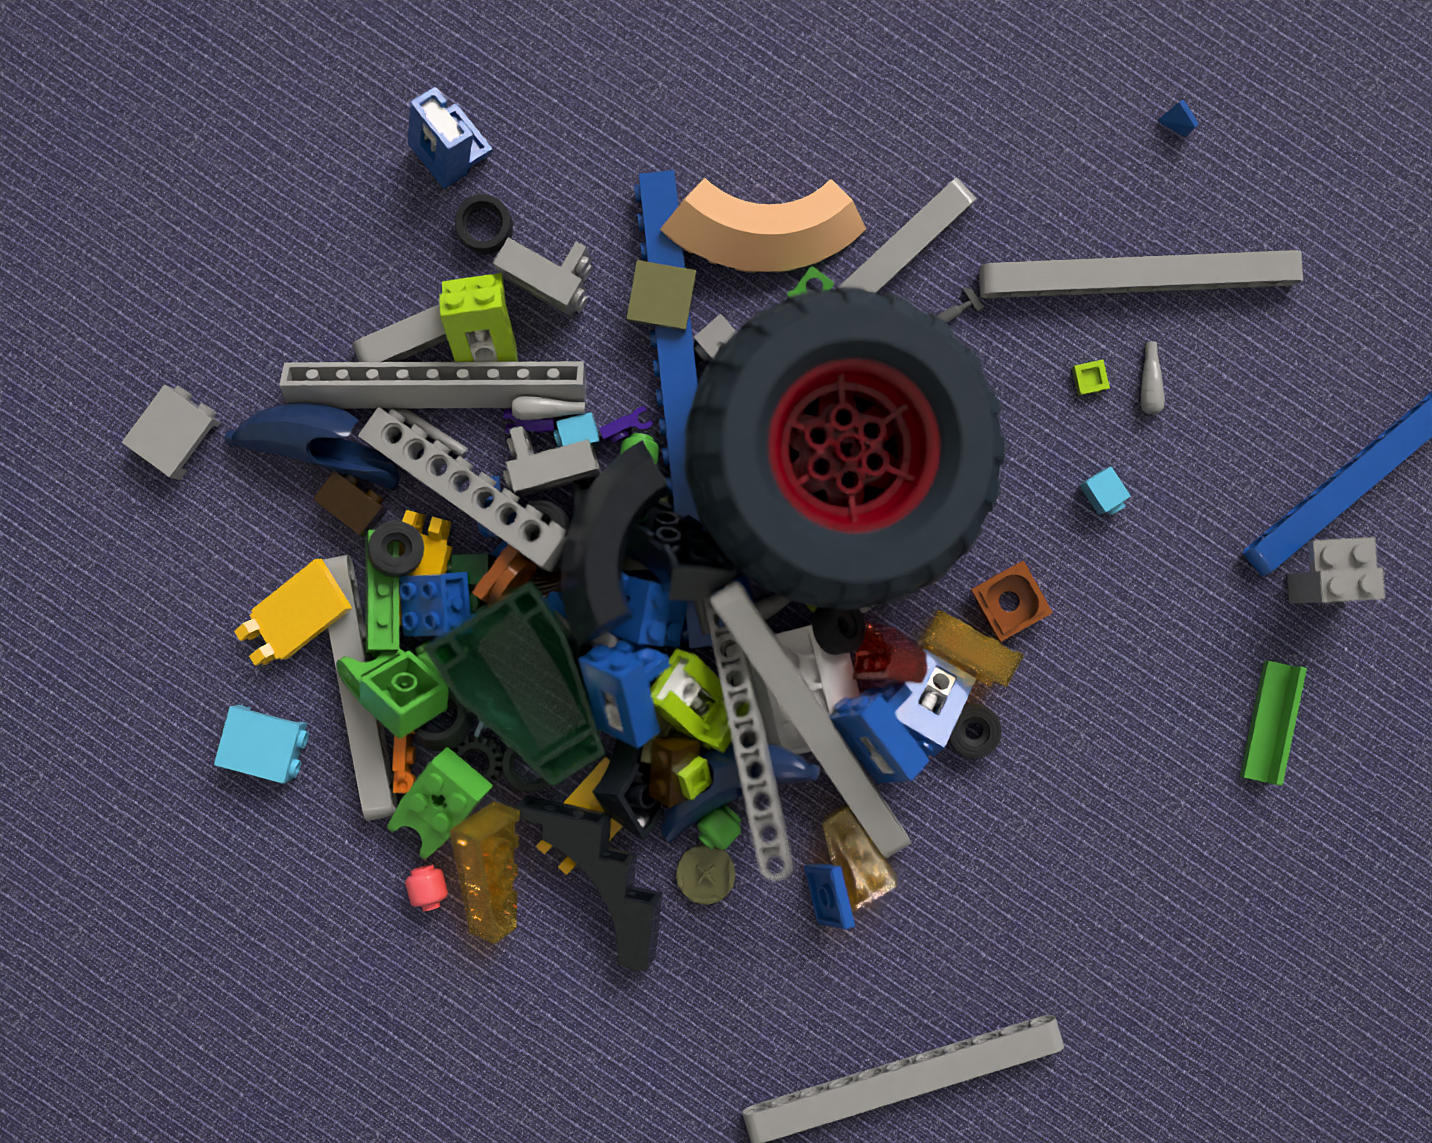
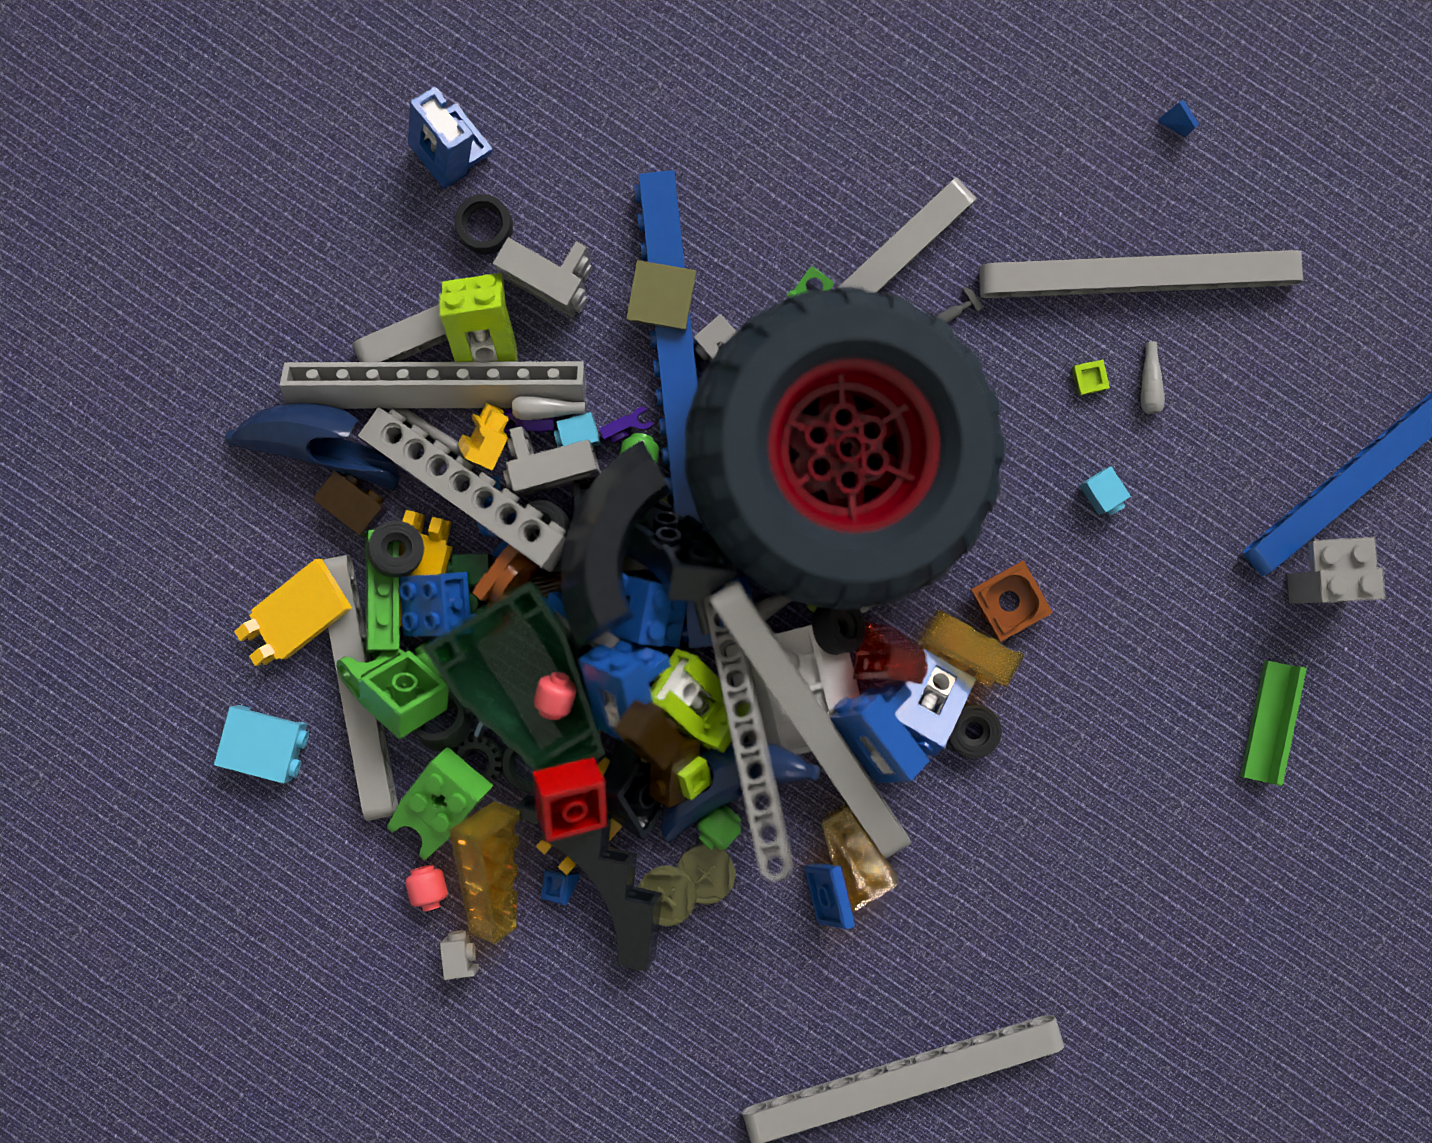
light grey panel [122,384,221,480] -> none
orange hinge [392,731,416,794] -> none
light nougat brick [660,178,866,273] -> none
none -> light grey brick [440,930,479,980]
none -> yellow hips [457,402,509,470]
none -> coral head [533,672,577,720]
none -> red brick [533,757,607,842]
none -> blue slope [540,869,580,905]
none -> dark brown brick [614,699,685,771]
none -> olive tile [638,865,697,927]

